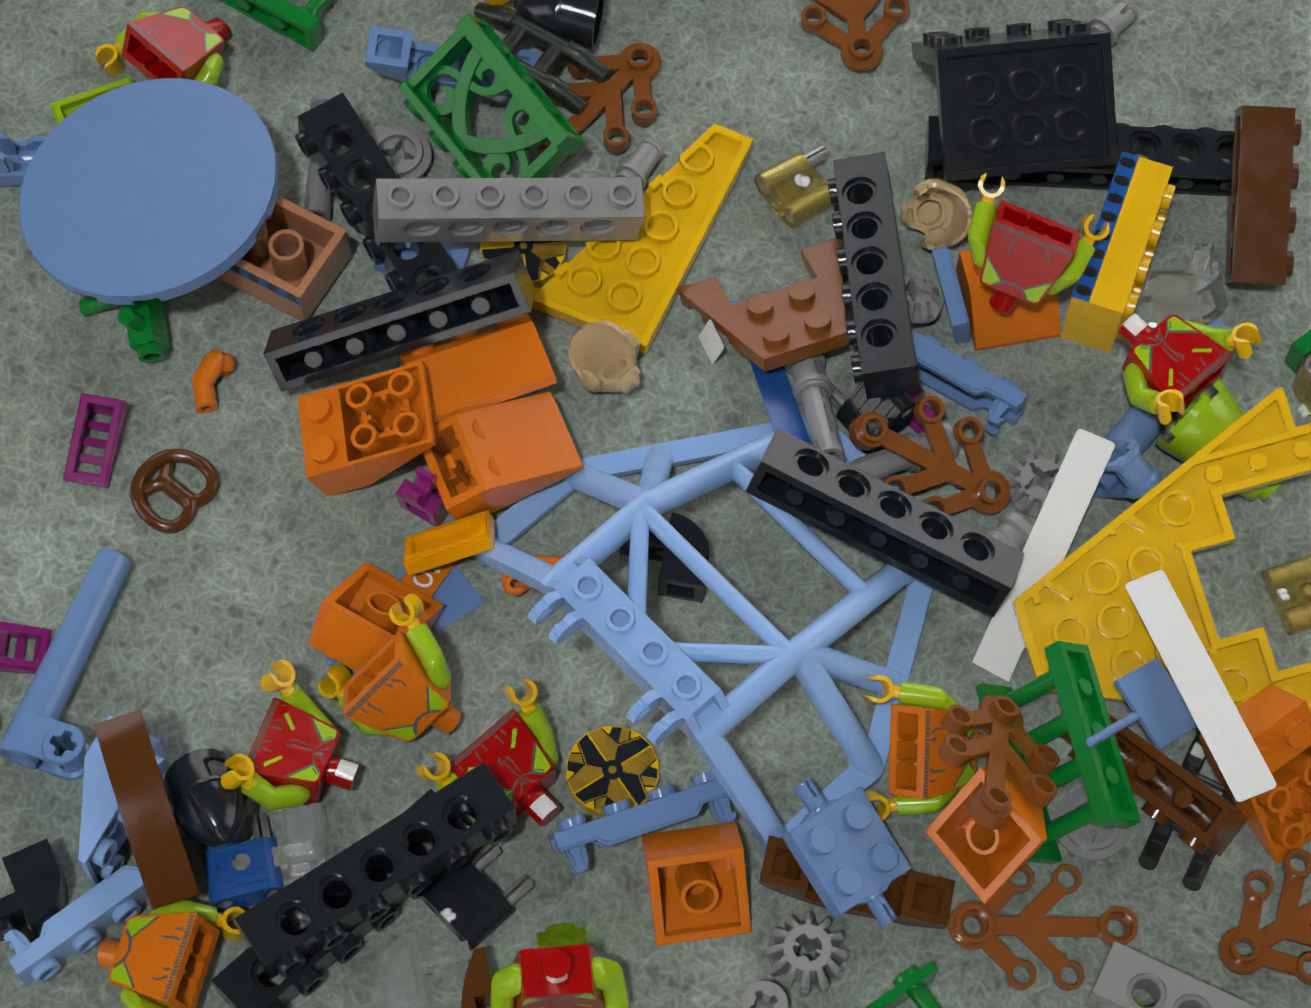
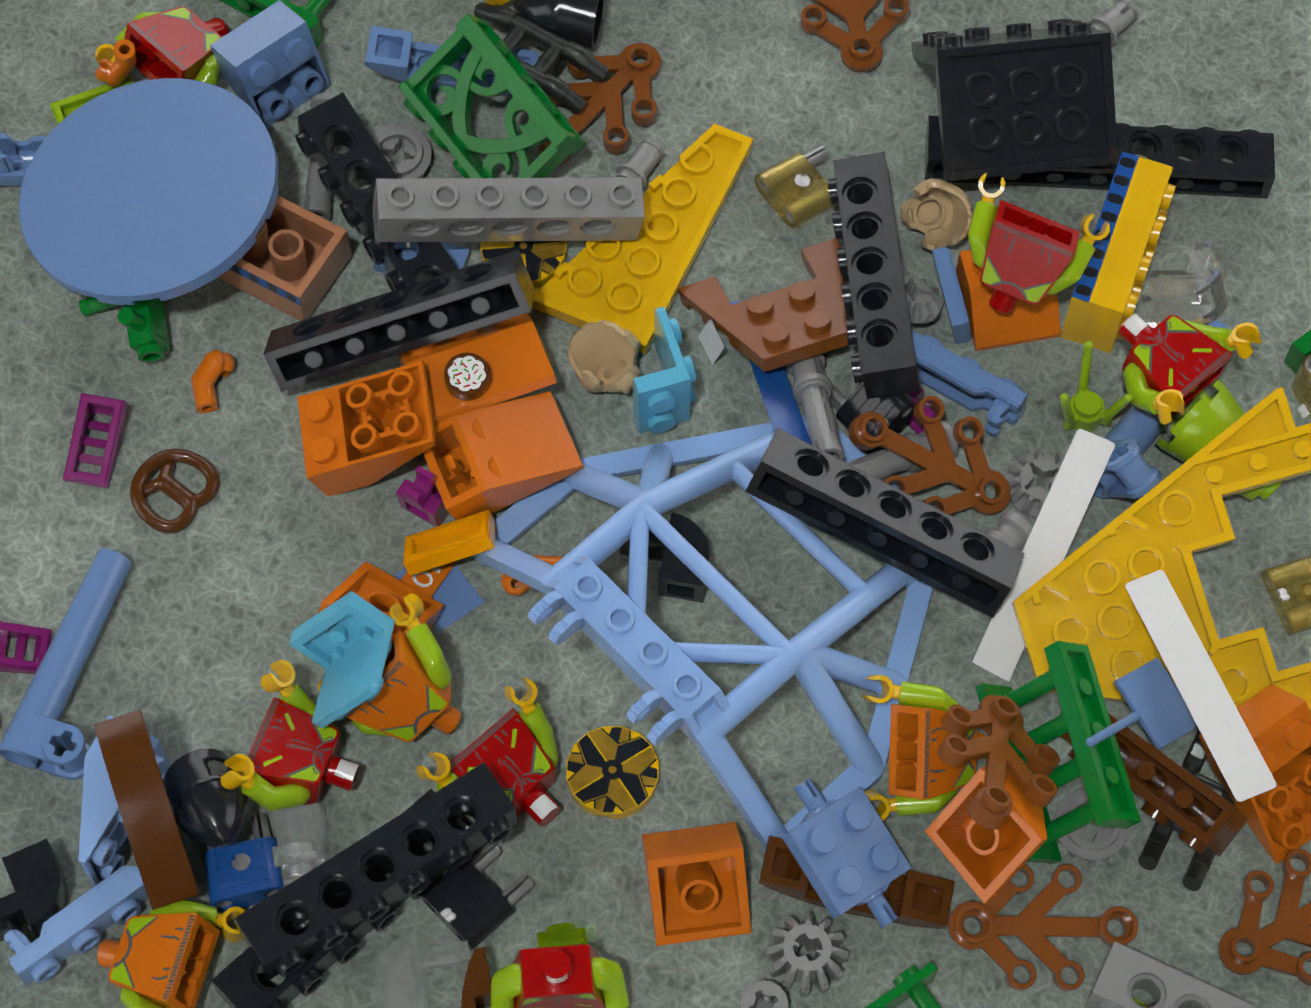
medium blue piece [547,770,737,874] -> none
reddish brown brick [1225,105,1302,287] -> none
none -> orange arm [95,39,137,87]
none -> medium blue slope [210,0,331,128]
none -> medium azure bracket [289,591,395,728]
none -> tile [444,353,490,401]
none -> medium azure bracket [633,306,696,434]
none -> lime plant [1060,341,1133,432]

